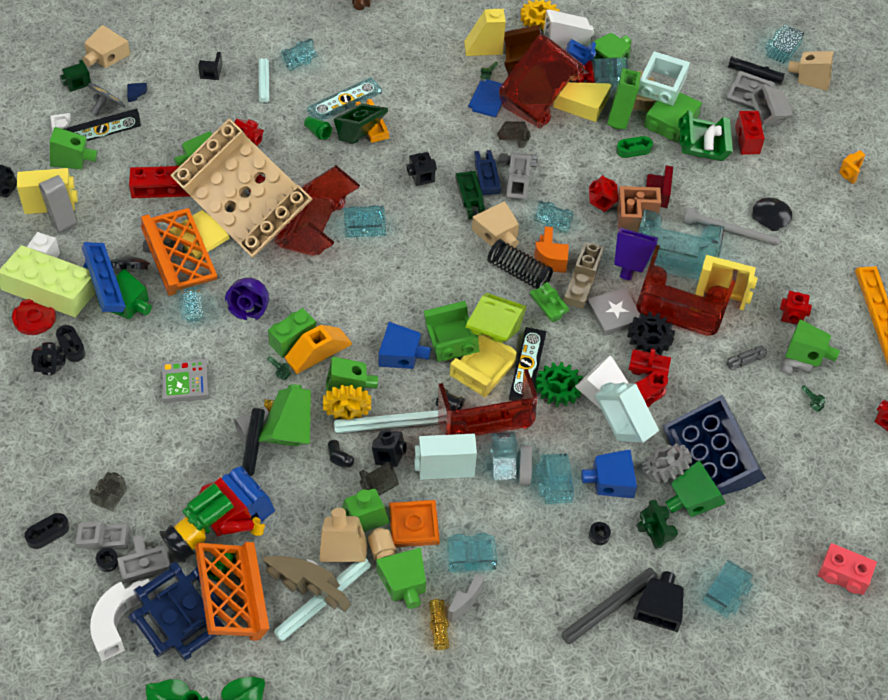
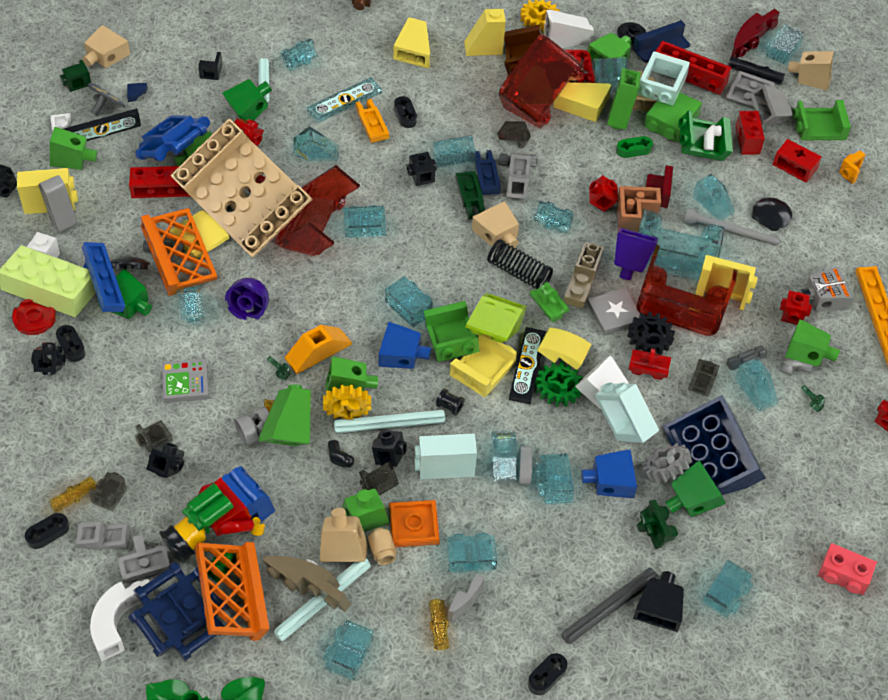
black bush [95,548,119,572] -> none
black axle [242,408,265,476] -> none
bright green brick [268,308,316,358] -> none
green cone [304,116,332,140] -> none
dark green slope [334,103,388,144] -> none
bright green torso [376,548,426,609] -> none
clear red windscreen [438,369,538,436] -> none
blue window [468,79,509,118] -> none
clear green hand [480,61,498,80] -> none
orange brick [534,227,569,273] -> none
blue bracket [565,39,596,66] -> none
black bush [589,522,611,545] -> none
red piece [634,371,668,407] -> none
none -> clear yellow pin [49,476,98,513]
none -> clear smoke bracket [134,420,173,453]
none -> blue brick [135,115,210,161]
none -> black brick [146,442,185,478]
none -> green torso [222,79,272,121]
none -> clear light blue slope [293,126,339,161]
none -> clear light blue brick [323,620,374,680]
none -> clear light blue brick [385,276,433,327]
none -> light yellow slope [393,17,430,68]
none -> black beam [394,96,417,128]
none -> clear light blue brick [433,135,476,167]
none -> black beam [528,653,568,695]
none -> light yellow slope [537,328,591,370]
none -> black gear [617,22,646,44]
none -> dark blue panel [633,20,690,63]
none -> red brick [655,41,732,95]
none -> clear smoke bracket [688,359,720,397]
none -> clear light blue slope [693,174,735,221]
none -> dark red slope [731,8,780,58]
none -> clear light blue slope [735,357,778,412]
none -> red brick [772,139,822,183]
none -> bright green panel [792,100,851,140]
none -> light grey torso [798,267,853,311]

